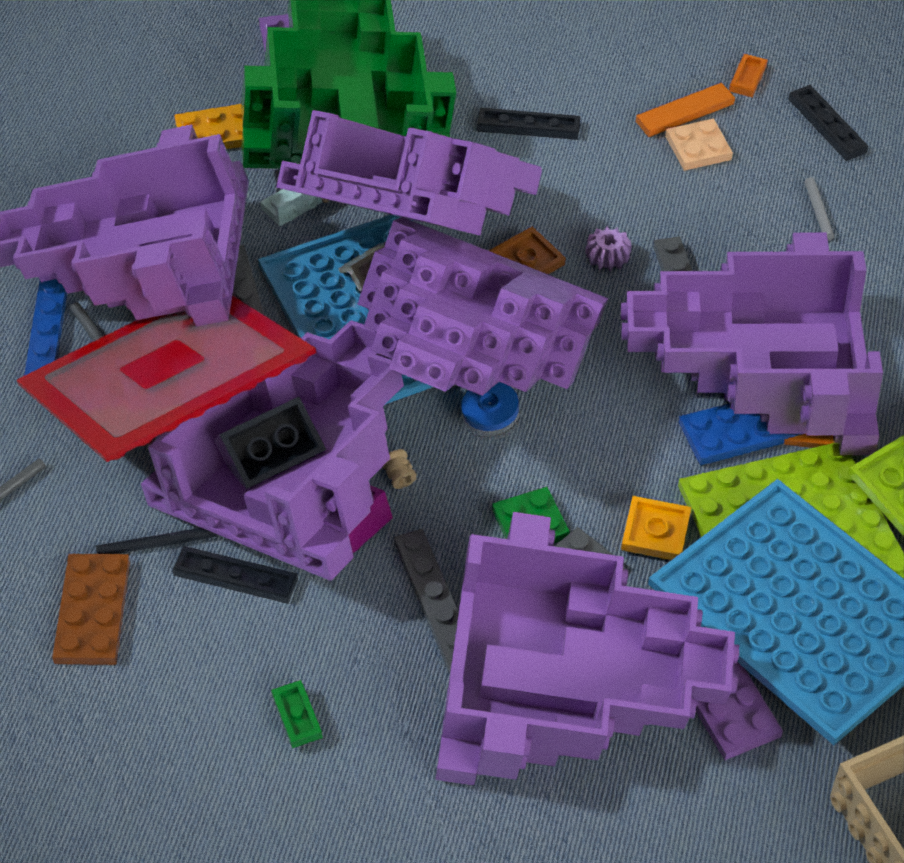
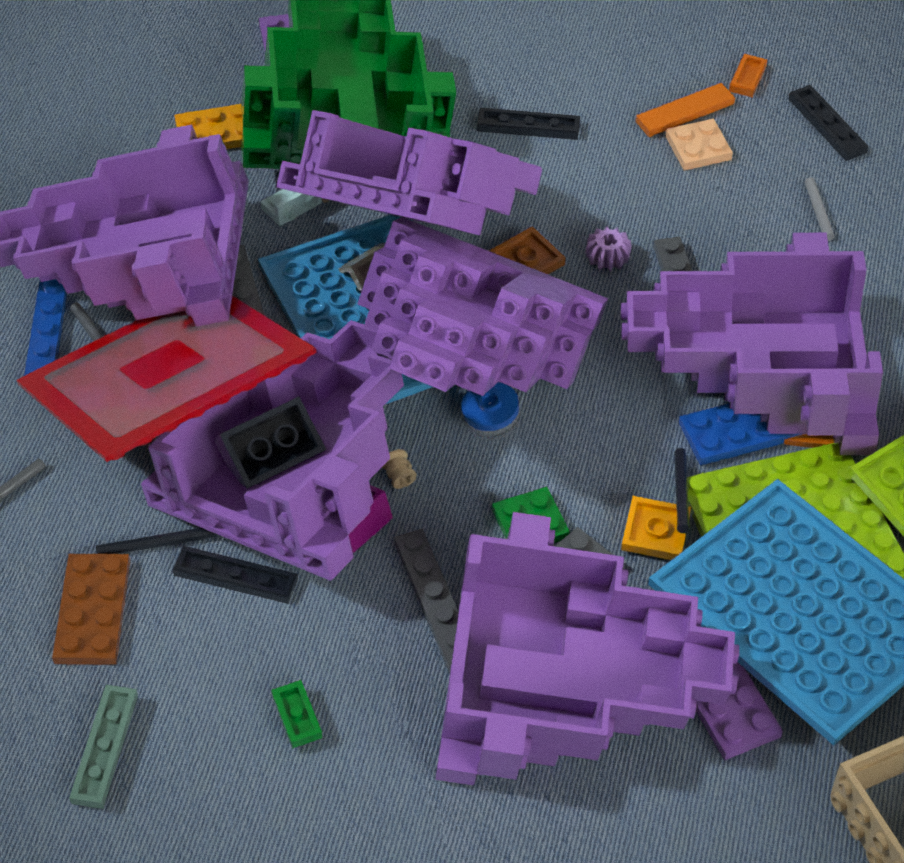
none -> sand green plate [69,685,138,809]
none -> black bar [674,448,689,533]

